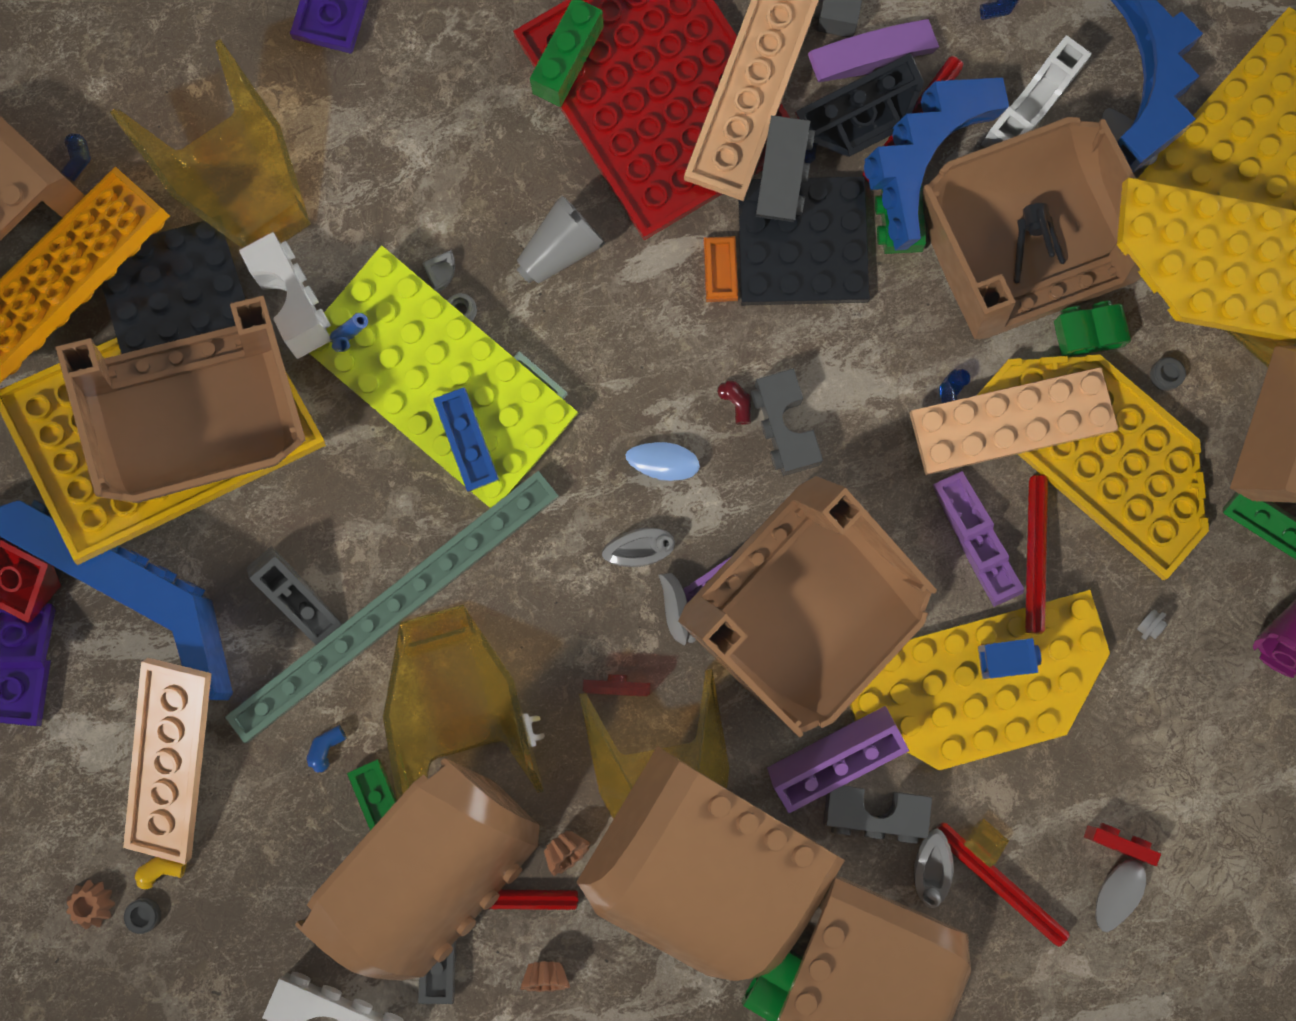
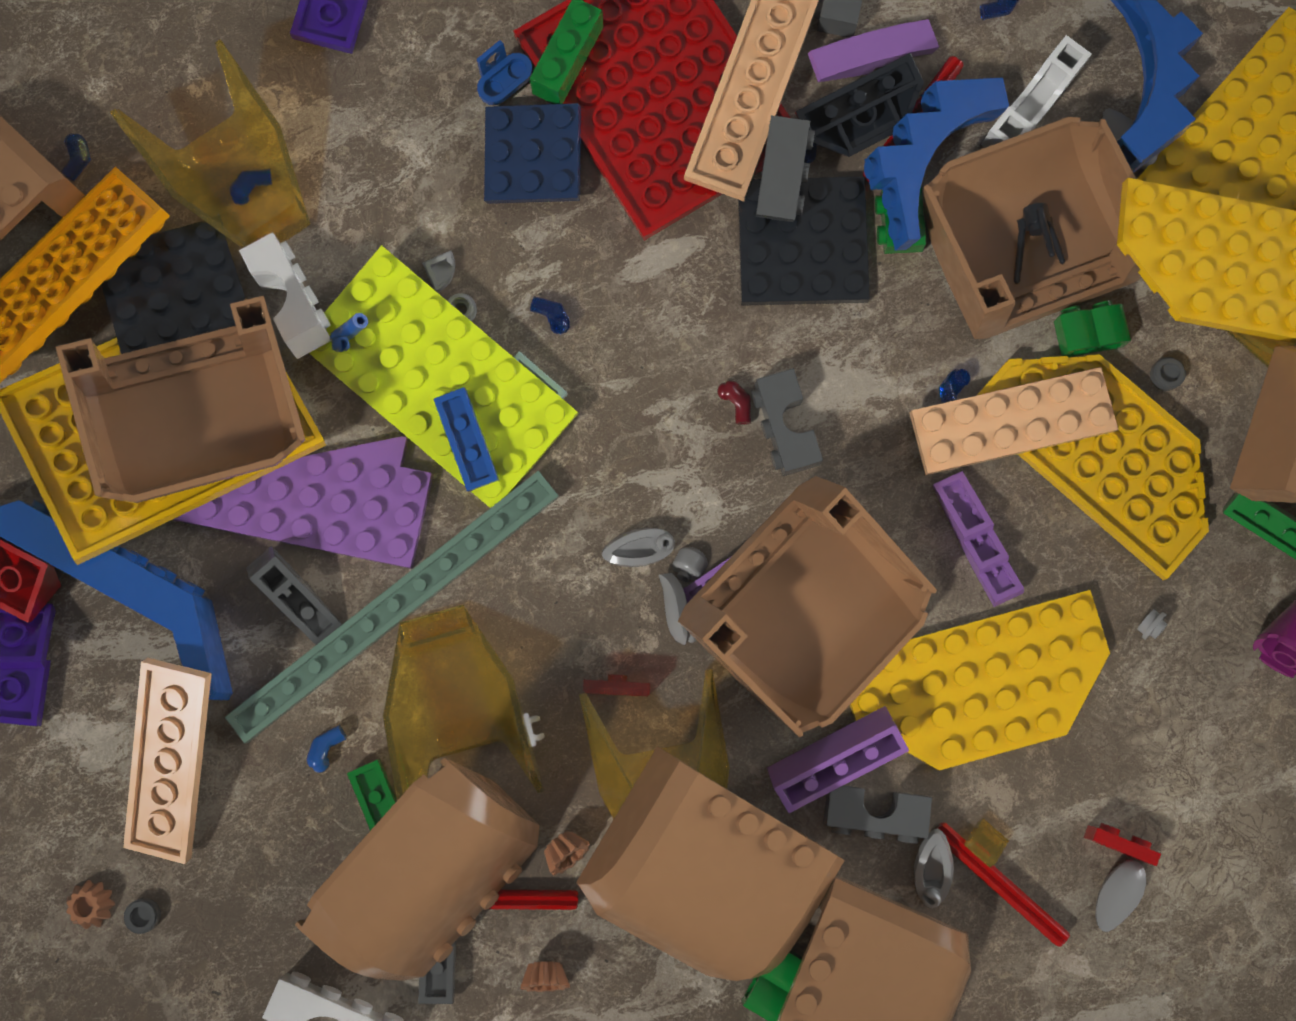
yellow arm [135,857,187,890] -> none
light grey cone [517,196,605,284] -> none
light blue arm [625,442,700,481] -> none
orange tile [703,236,738,302] -> none
blue slope [978,638,1041,679] -> none
red axle [1025,475,1048,635] -> none
none -> medium lavender wing [173,436,433,569]
none -> clear blue arm [229,169,272,205]
none -> blue bracket [476,40,533,105]
none -> dark blue plate [484,103,581,204]
none -> clear blue arm [530,296,570,334]
none -> light grey piece [672,547,708,582]

